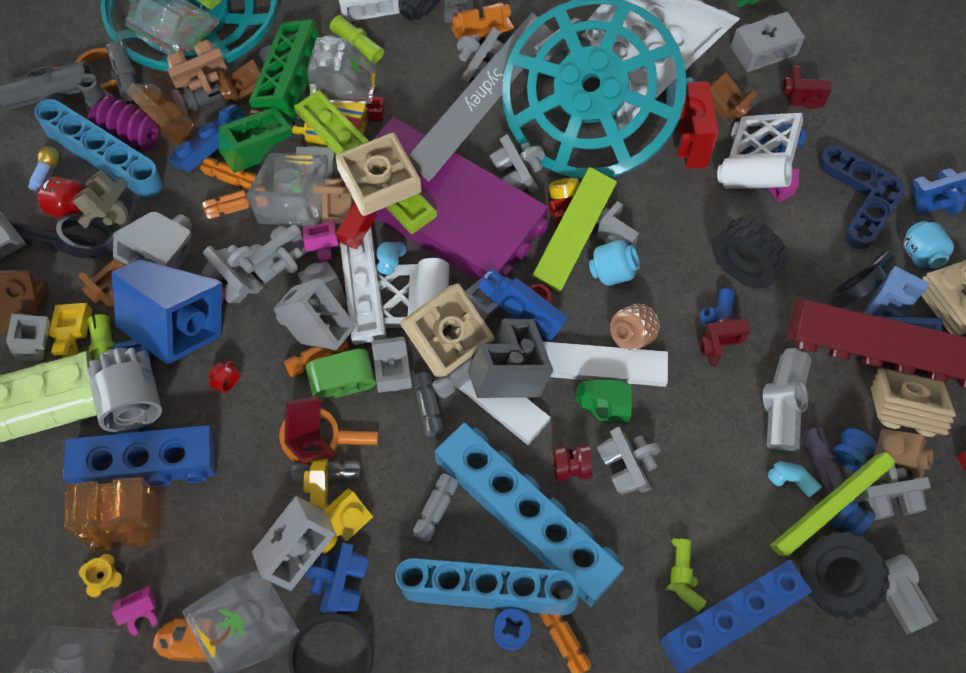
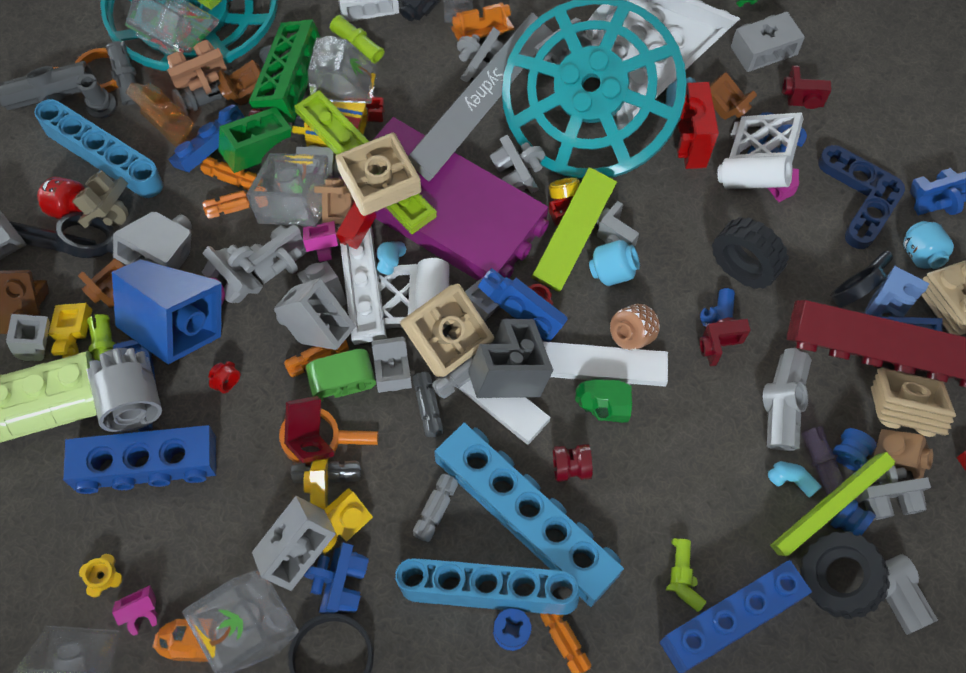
piece [28,146,60,191] -> none
clear orange brick [64,477,160,551] -> none
magenta piece [88,95,159,152] -> none
light grey hips [597,427,661,495] -> none

